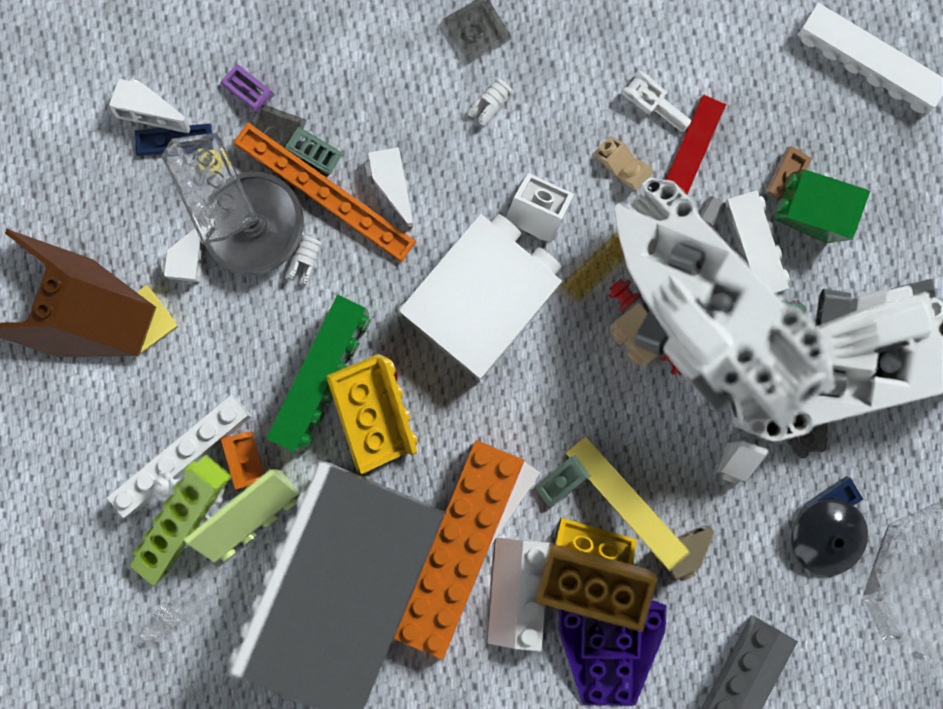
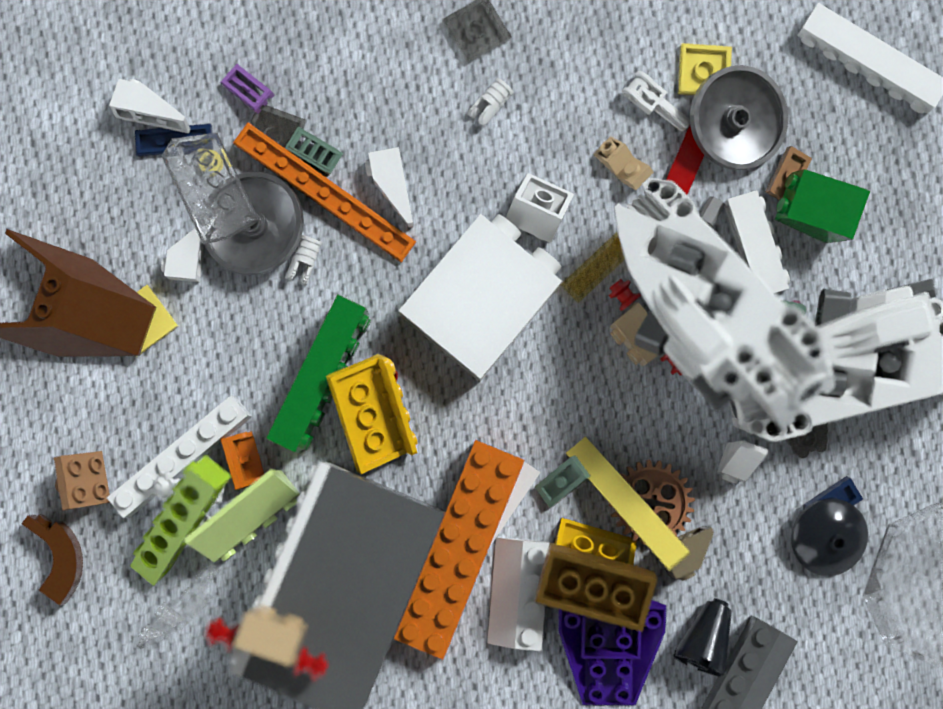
none -> reddish brown arch [21,514,83,606]
none -> medium nougat plate [54,451,110,511]
none -> tan brick [205,605,329,682]
none -> nougat gear [608,460,695,545]
none -> black cone [673,598,732,677]
none -> light yellow tile [678,43,732,95]
none -> flat silver dish [690,65,788,170]

